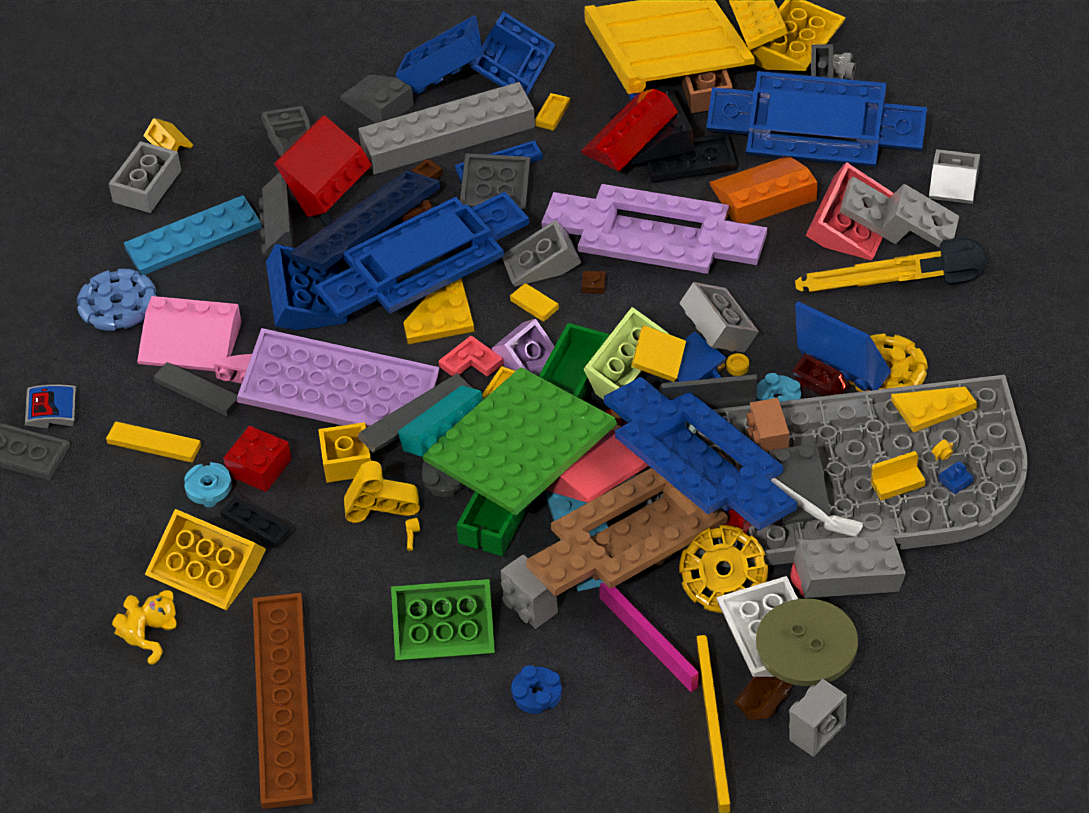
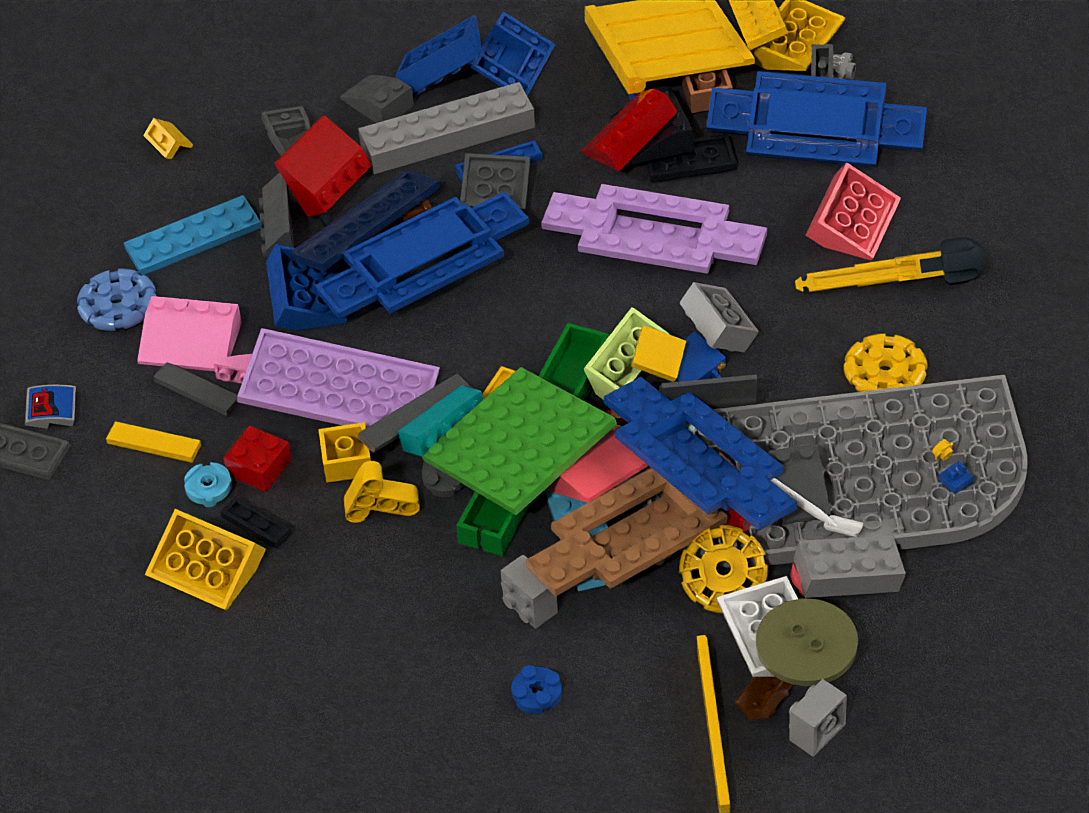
light grey brick [109,141,181,213] -> none
yellow animal [112,590,177,665] -> none
dark orange plate [253,593,313,809] -> none
bright green slope [391,579,495,661] -> none
yellow plate [403,278,475,344] -> none
yellow hand [405,518,420,551] -> none
reddish brown plate [412,159,443,179] -> none
coral plate [438,336,504,377] -> none
lavender slope [492,319,555,376] -> none
light grey slope [502,220,581,286] -> none
yellow tile [510,283,559,322] -> none
yellow tile [535,93,570,131] -> none
reddish brown plate [582,271,606,294] -> none
dark pink tile [600,583,699,692] -> none
orange slope [710,157,817,224] -> none
yellow tile [726,353,749,376] -> none
nougat brick [746,398,789,454] -> none
medium azure plate [756,373,801,402] -> none
clear red brick [792,353,849,396] -> none
blue slope [795,301,891,391] -> none
light grey bracket [840,177,959,248] -> none
yellow panel [871,451,926,501] -> none
yellow wing [891,386,977,433] -> none
slope [929,149,980,204] -> none

